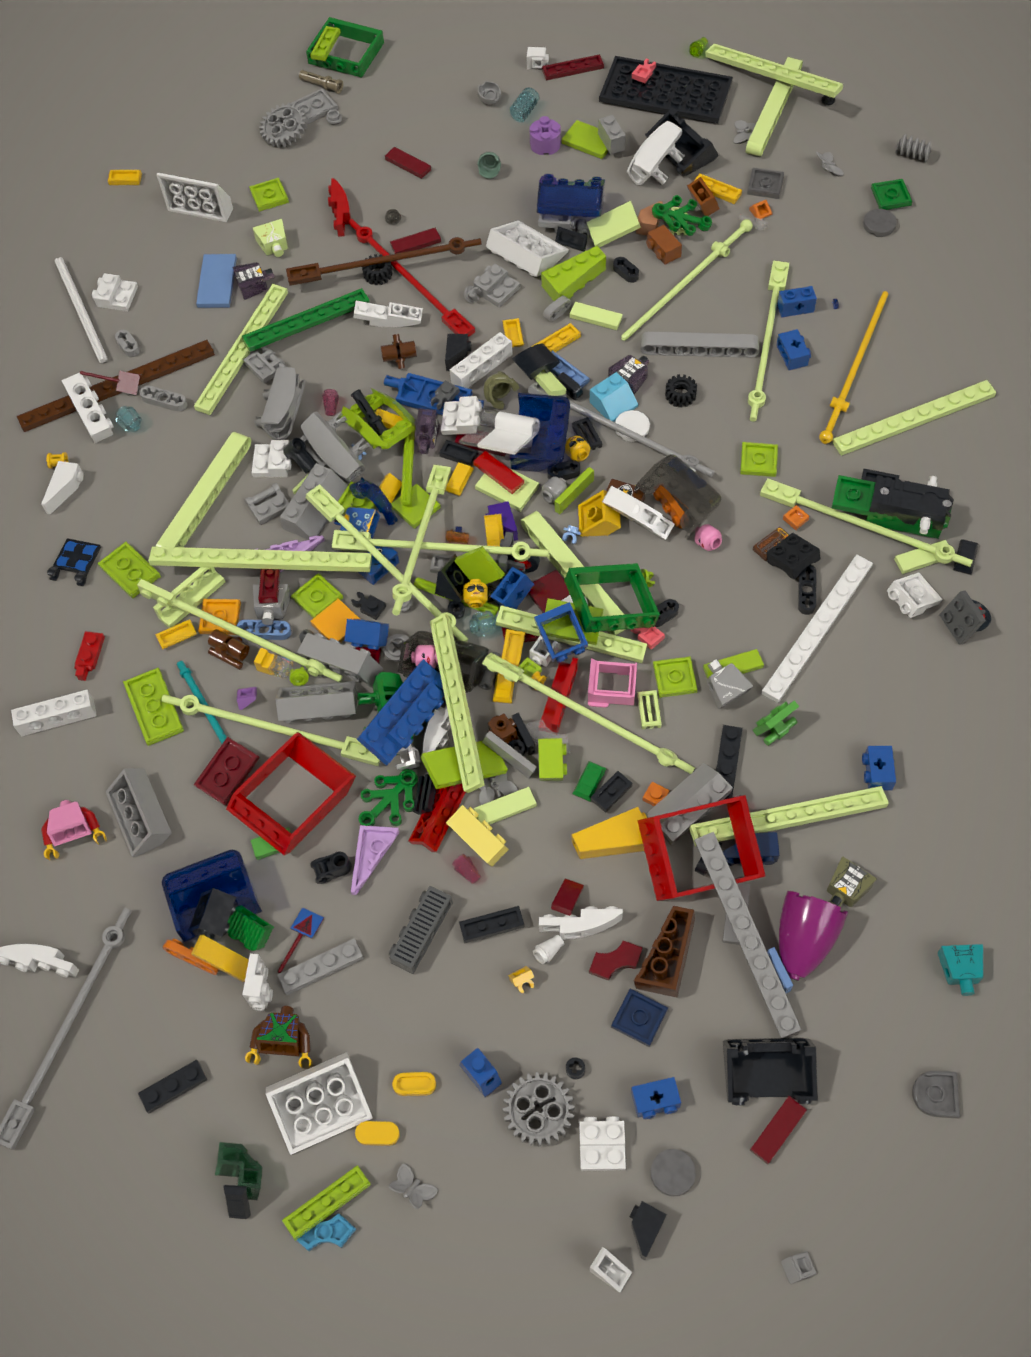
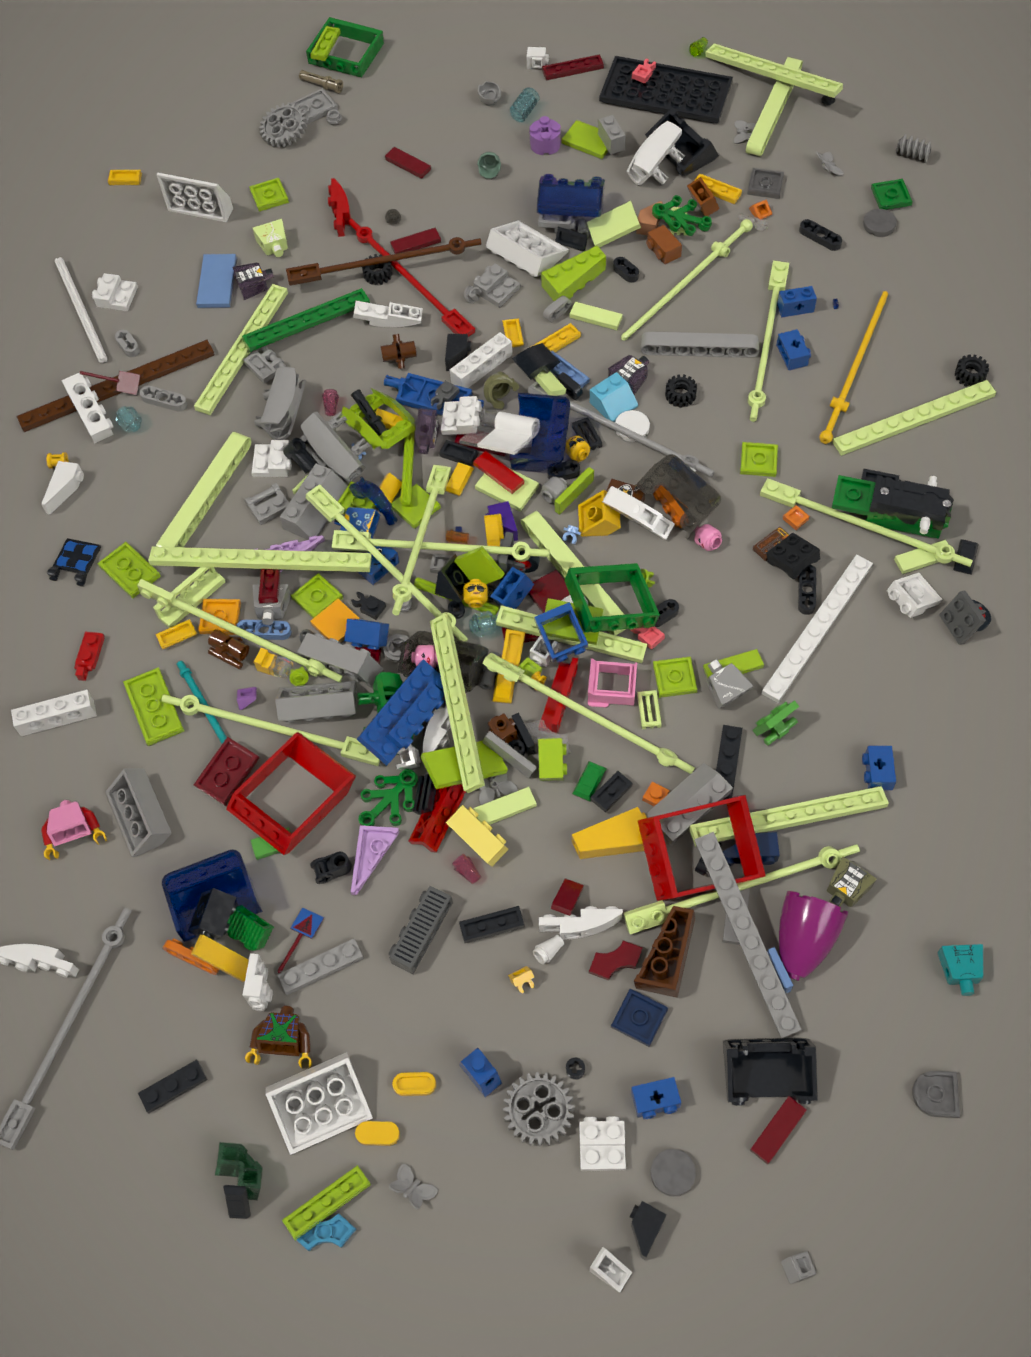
none -> yellowish green bar [623,844,860,934]
none -> black beam [799,219,842,251]
none -> black tyre [954,354,989,387]

